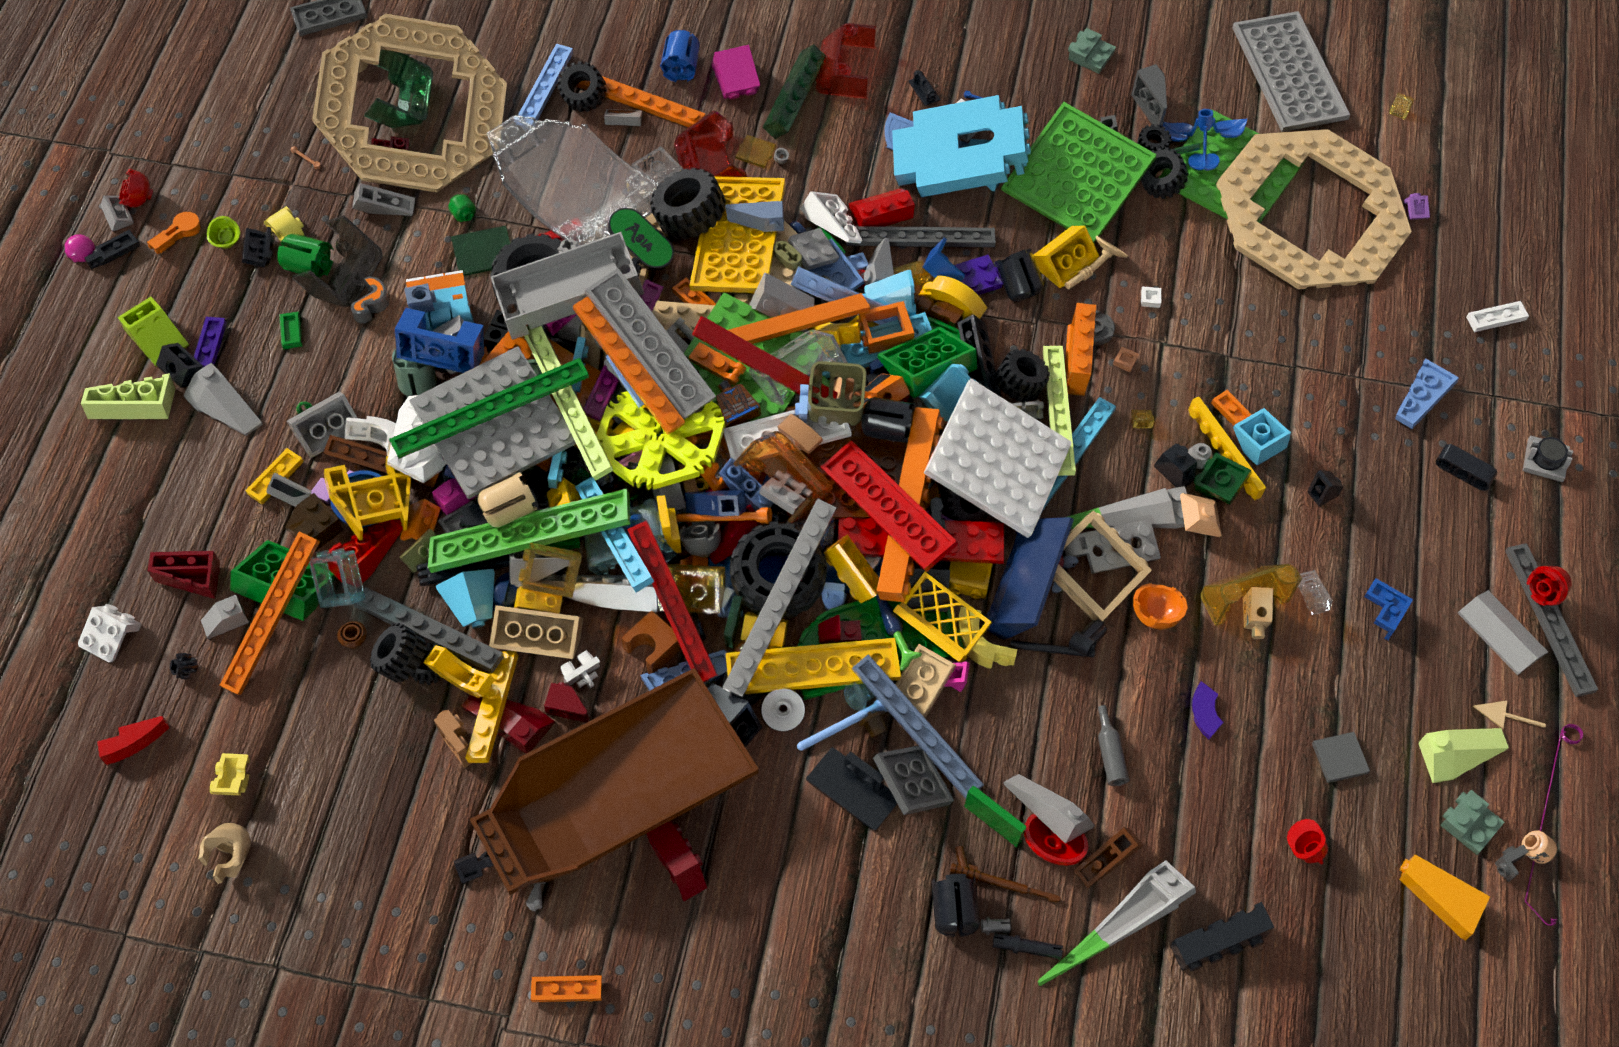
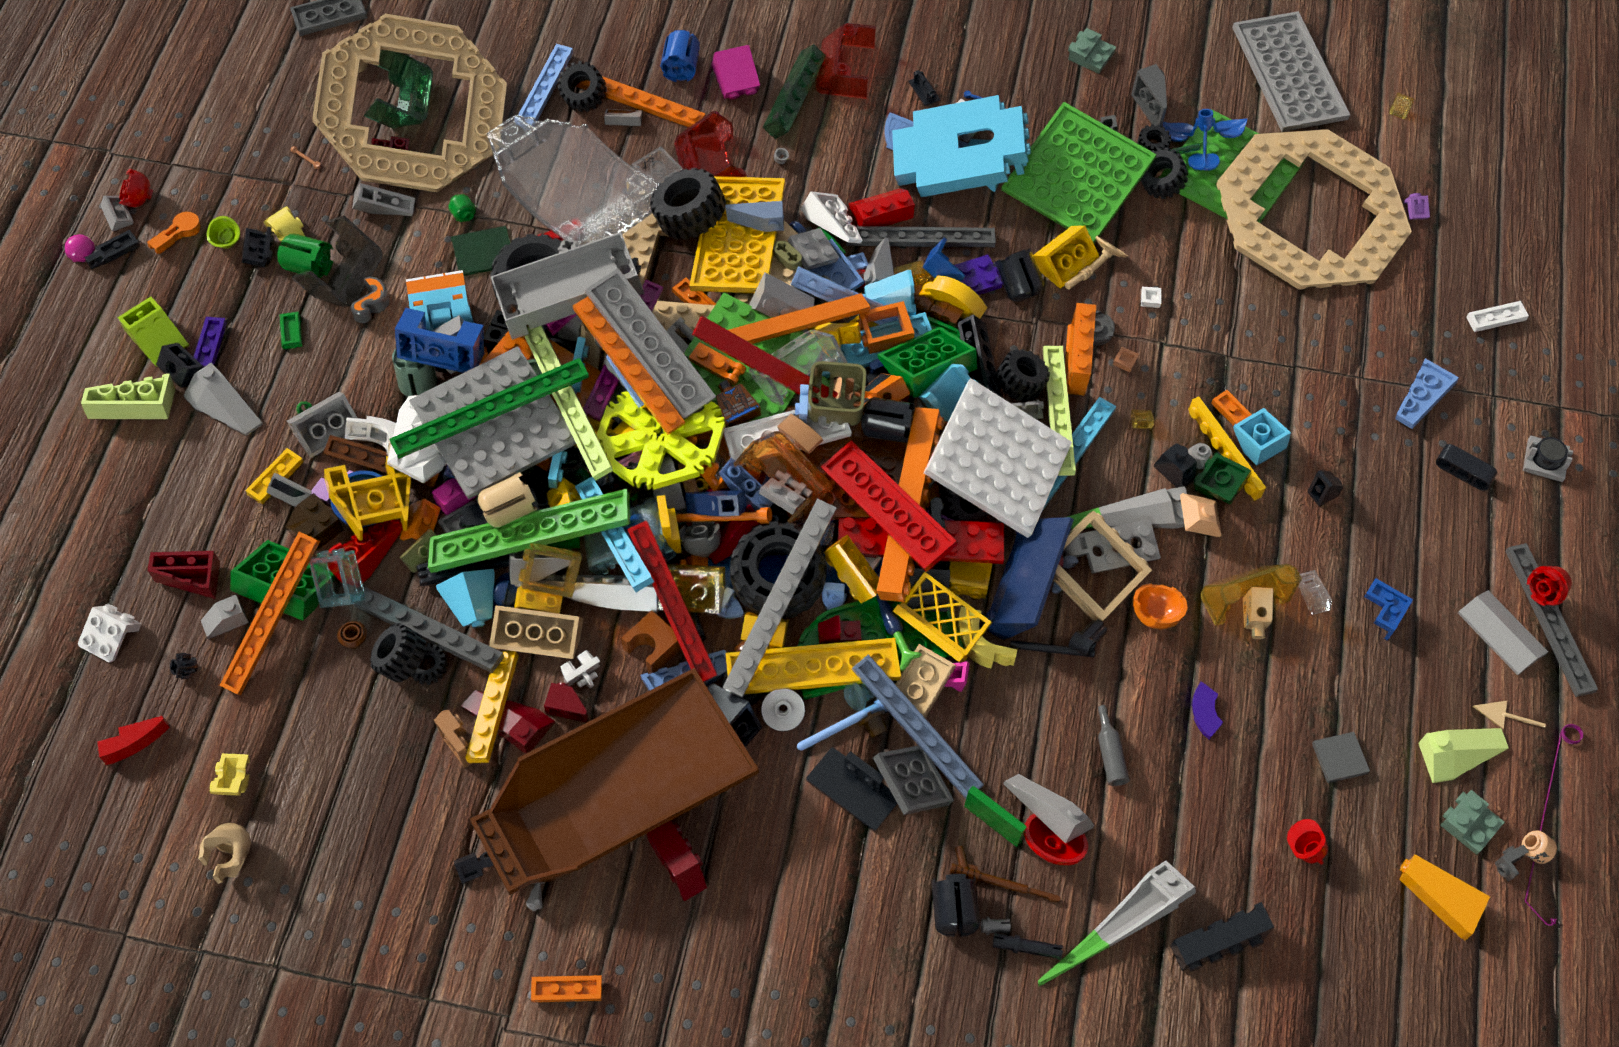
sand blue brick [404,283,437,313] -> none
yellow arch [423,645,495,698] -> none
green tile [608,208,674,271] -> none
clear green tile [724,595,743,648] -> none
clear yellow piece [735,135,776,168] -> none
reddish brown slope [1074,827,1144,888] -> none

